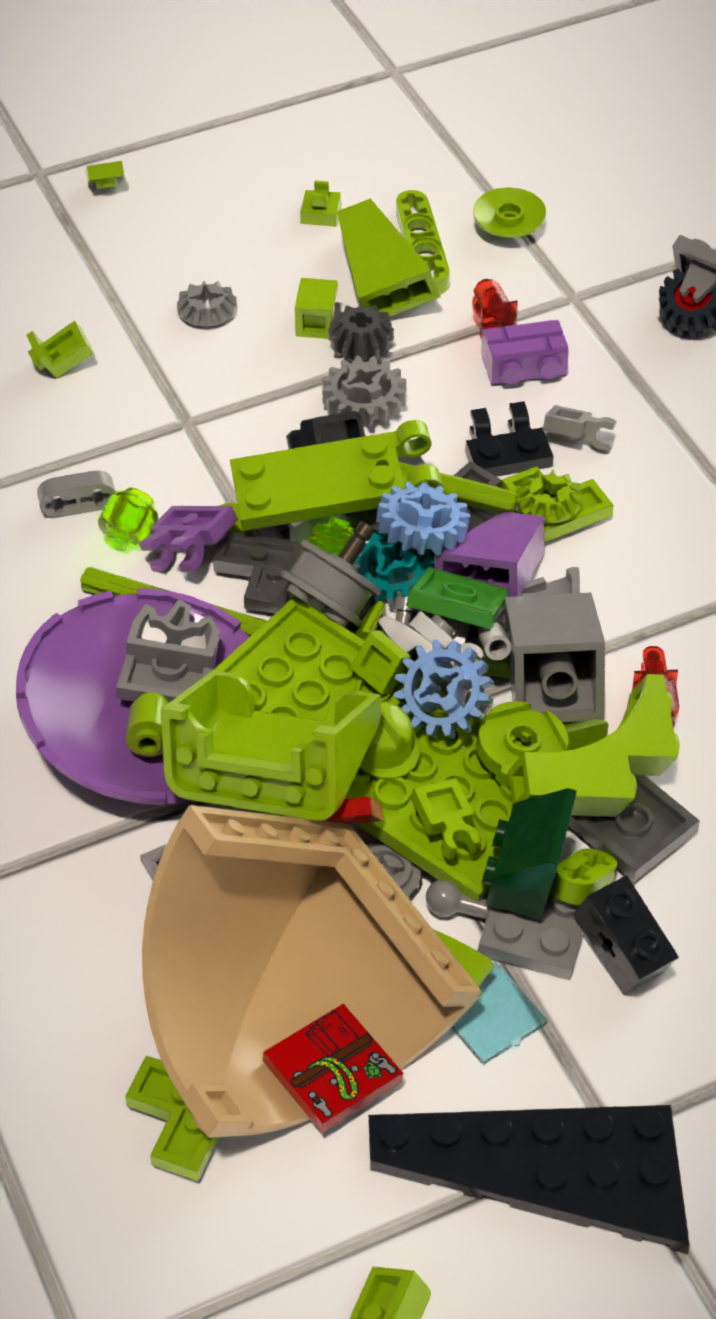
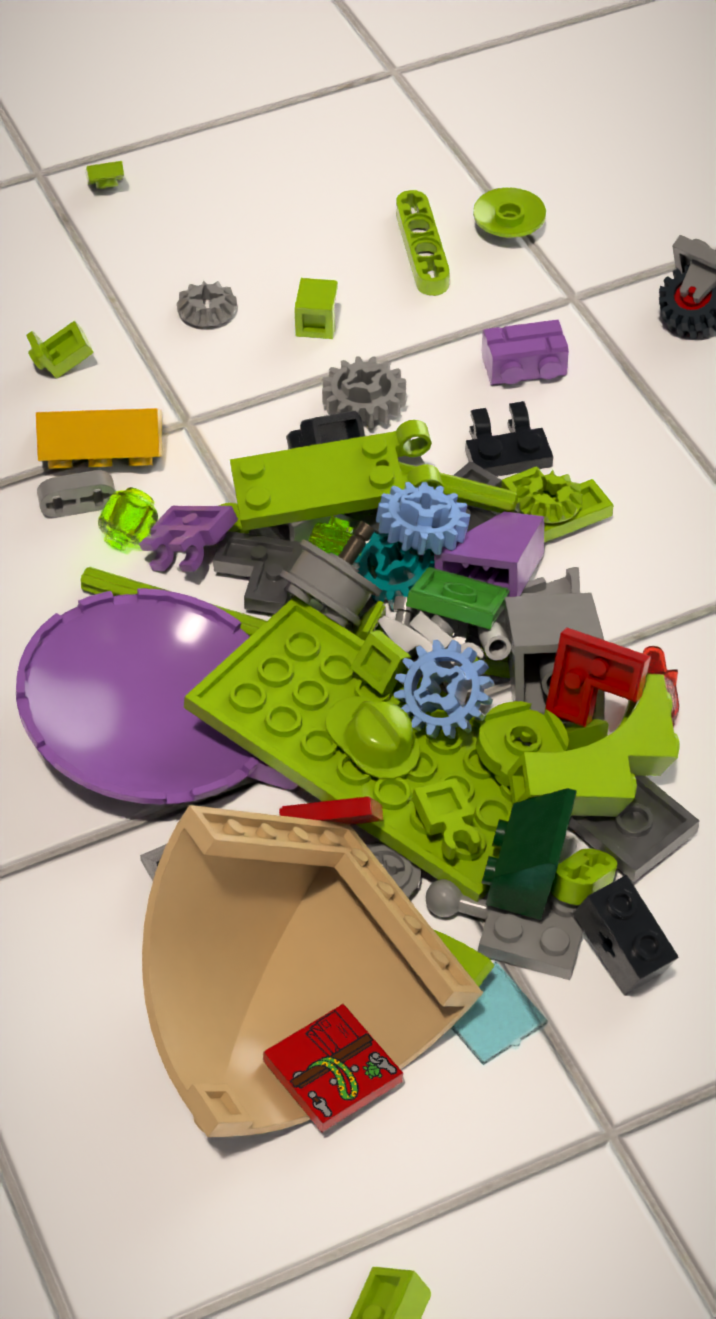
light grey plate [116,599,220,702] -> none
lime plate [125,1055,219,1182] -> none
lime brick [126,692,169,757] -> none
lime windscreen [161,670,381,821] -> none
lime tile [300,180,341,227] -> none
dark grey gear [328,303,394,363] -> none
lime slope [336,198,441,317] -> none
black wing [368,1105,690,1255] -> none
clear red arm [471,278,518,339] -> none
light grey plate [543,405,617,451] -> none
none -> yellow slope [36,408,162,469]
none -> red tile [545,627,651,727]

